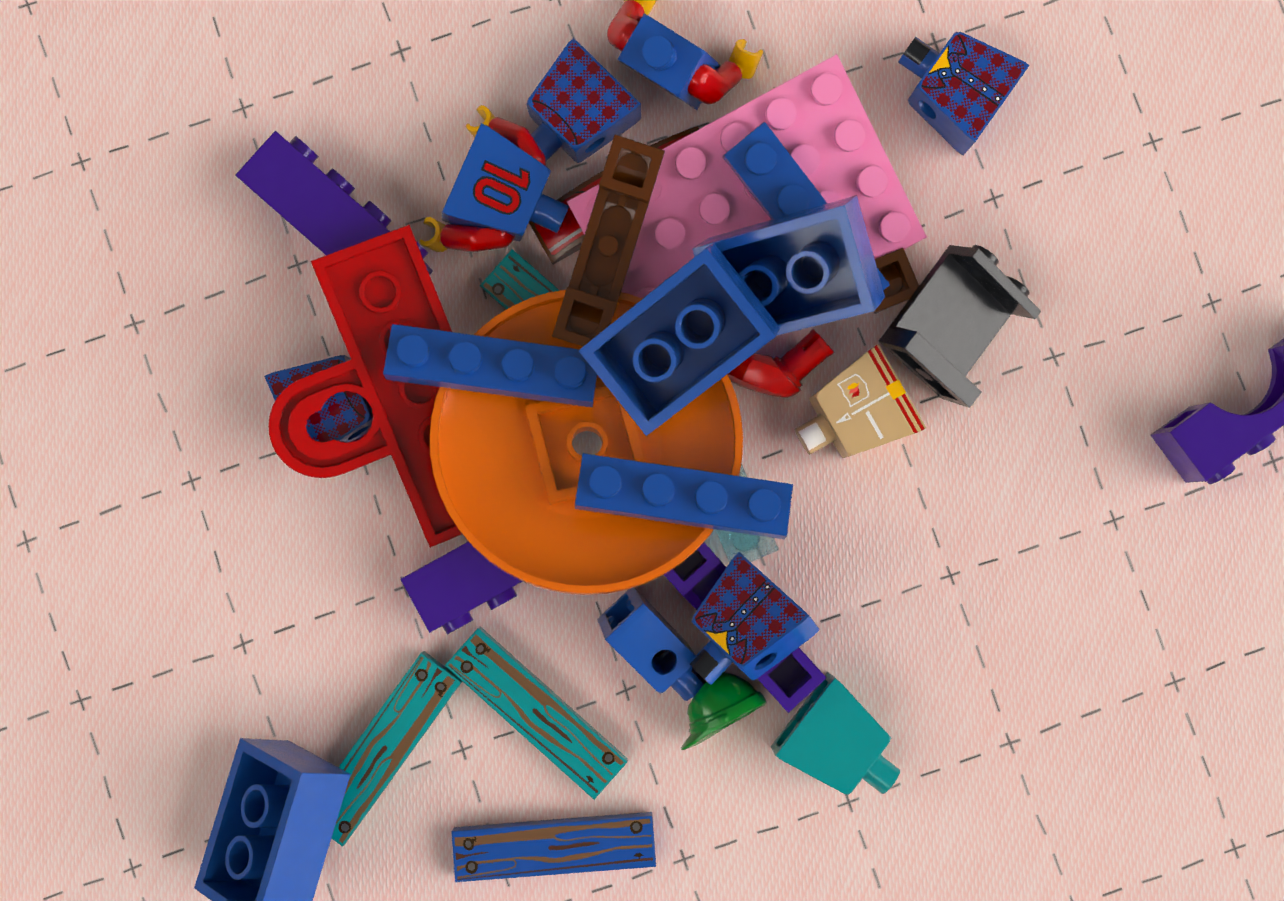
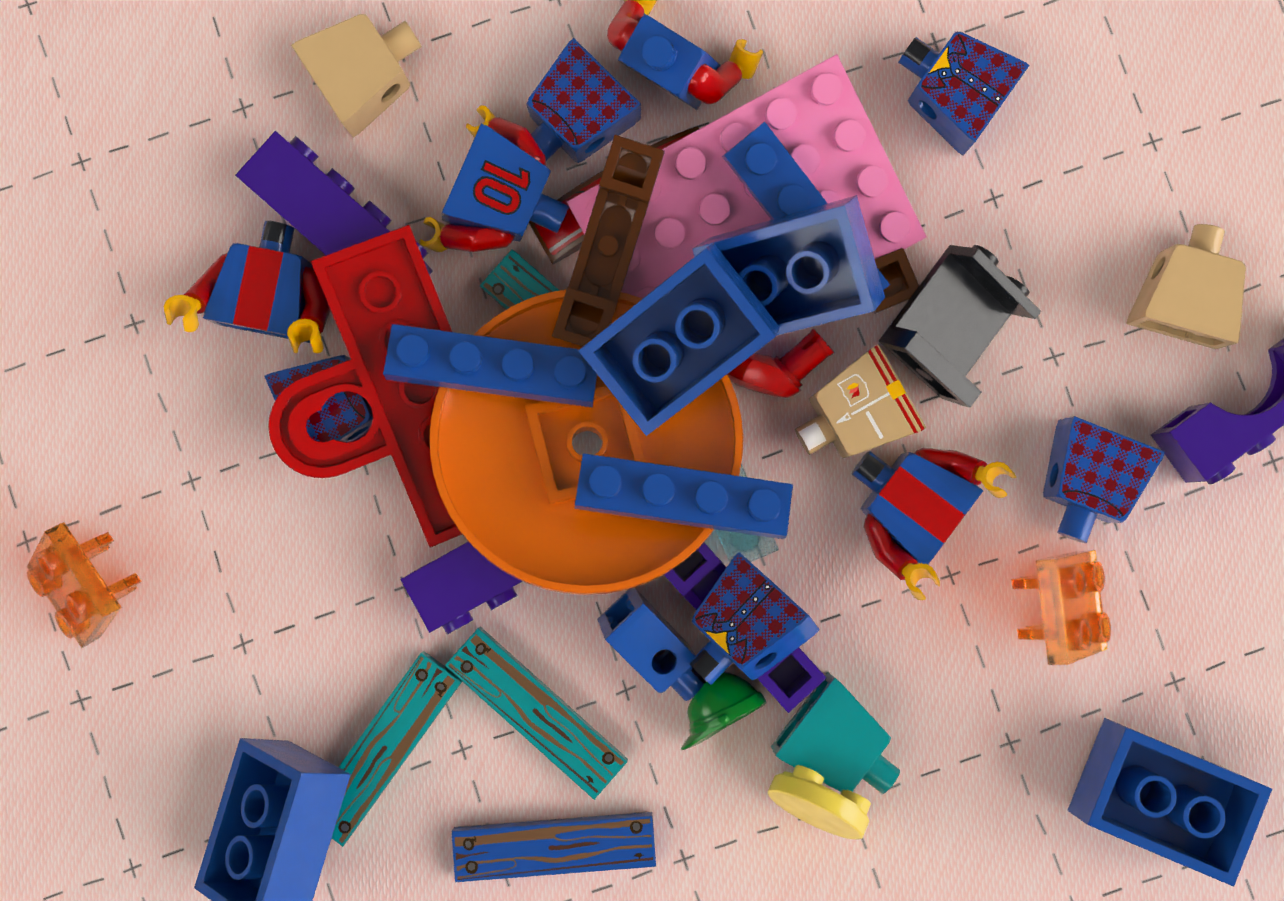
none -> clear orange plate [27,522,142,648]
none -> torso [163,221,330,353]
none -> tan torso [291,14,422,138]
none -> light yellow tile [767,765,871,840]
none -> torso [851,448,1016,600]
none -> clear orange plate [1011,550,1111,665]
none -> blue torso [1043,416,1165,543]
none -> blue brick [1067,718,1272,887]
none -> tan torso [1126,224,1246,350]

